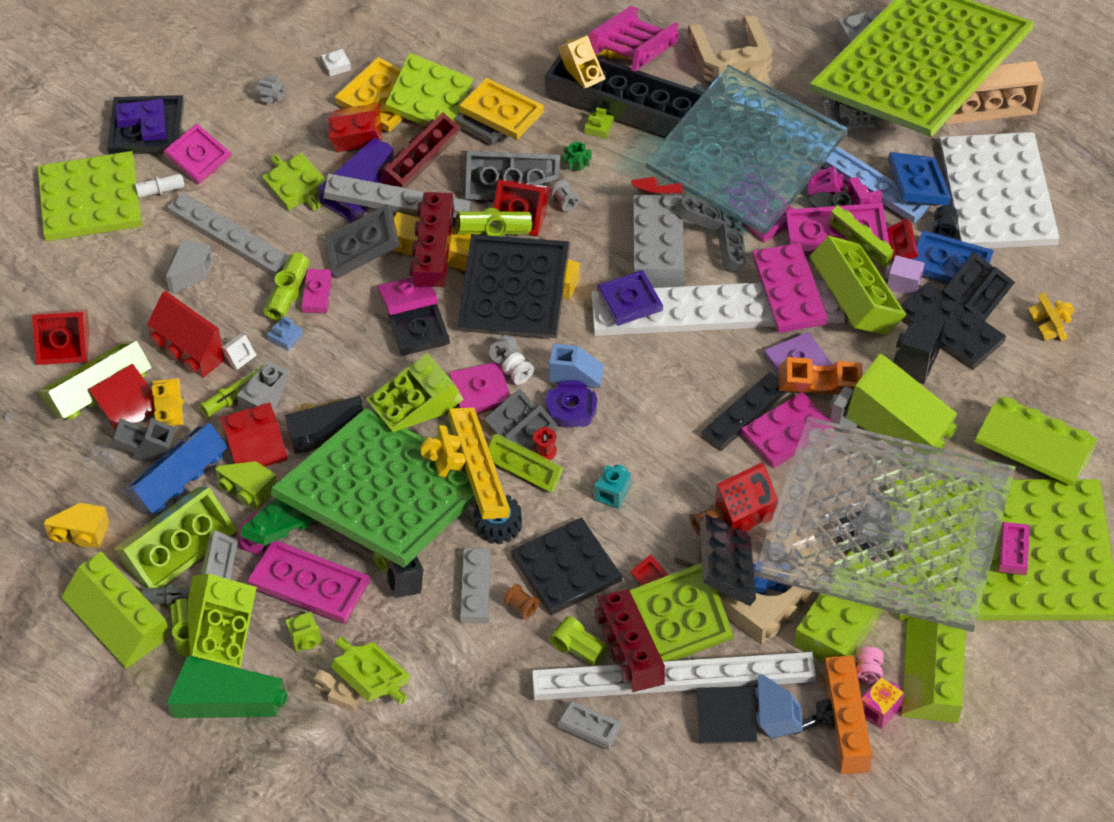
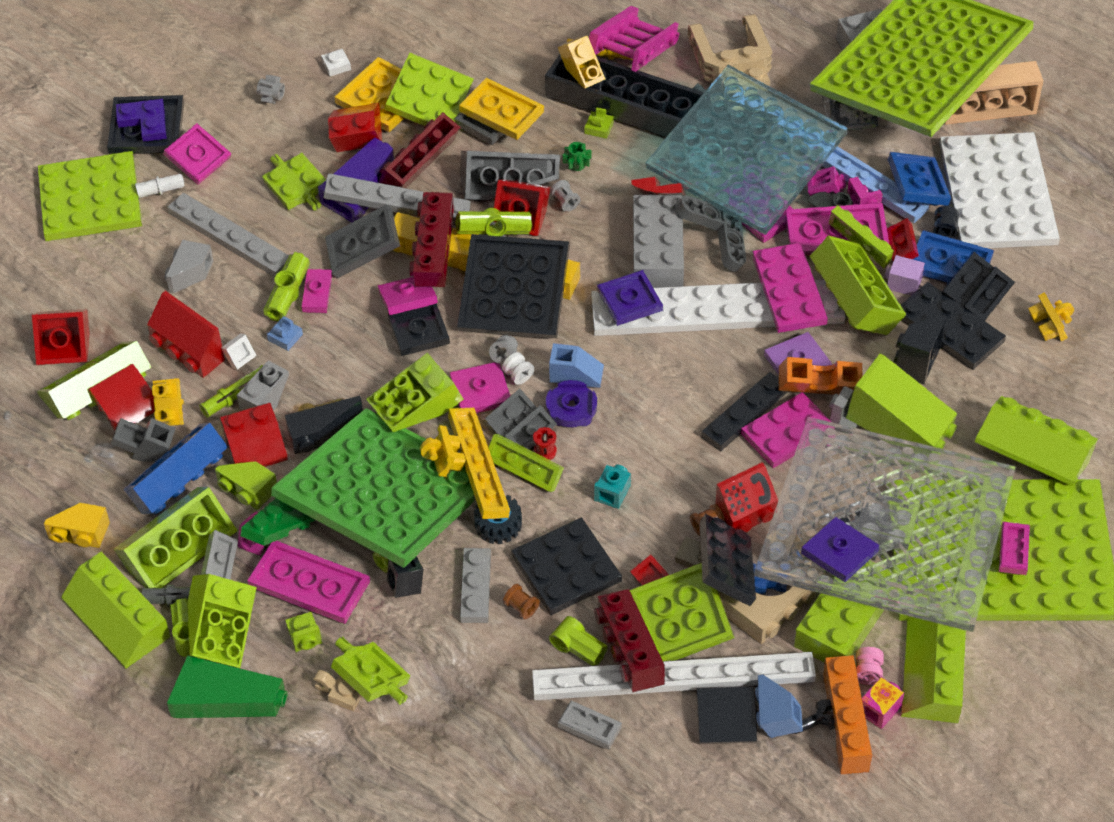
none -> dark purple plate [801,517,880,582]

